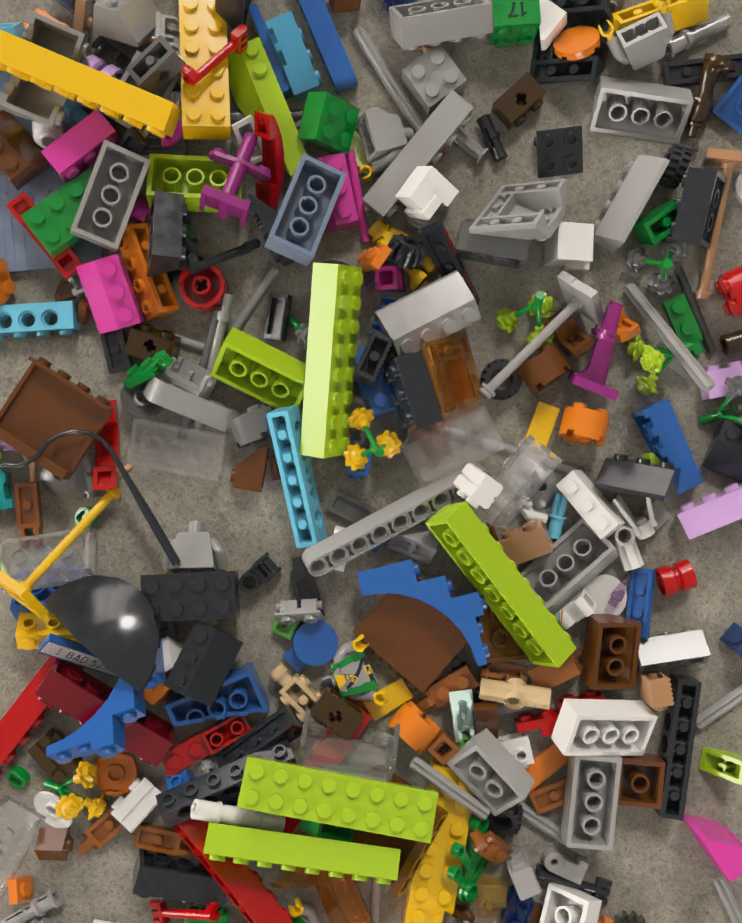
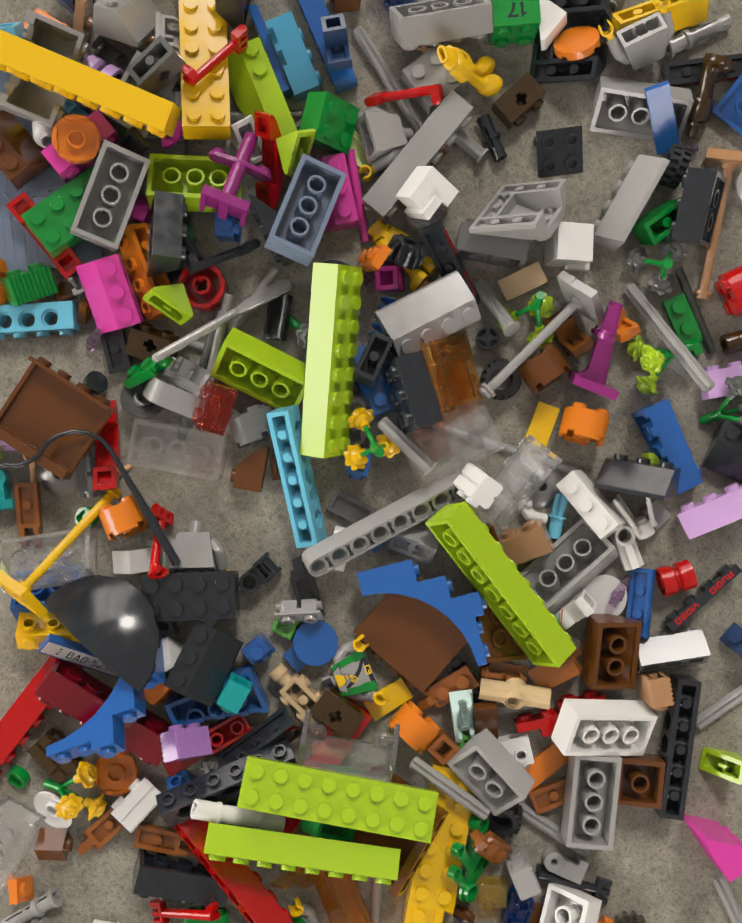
none -> green brick [0,262,59,306]
none -> orange tile [51,114,102,165]
none -> black tile [83,371,108,395]
none -> piece [86,328,101,351]
none -> orange brick [99,495,149,542]
none -> white slope [112,547,152,574]
none -> lime slope [142,283,193,326]
none -> red hinge [148,503,174,579]
none -> light grey piece [152,279,293,363]
none -> medium lavender brick [159,722,212,763]
none -> clear red brick [192,380,238,436]
none -> blue brick [214,213,242,242]
none -> teal brick [216,672,252,714]
none -> blue brick [241,632,276,665]
none -> lime slope [276,128,316,175]
none -> dark blue brick [320,13,353,71]
none -> red hinge [364,84,445,107]
none -> light grey axle [377,417,438,476]
none -> yellow piece [437,45,503,97]
none -> light grey axle [473,280,520,337]
none -> black wheel [476,327,499,351]
none -> tan tile [496,261,548,302]
none -> tile [644,80,680,155]
none -> black plate [663,564,742,632]

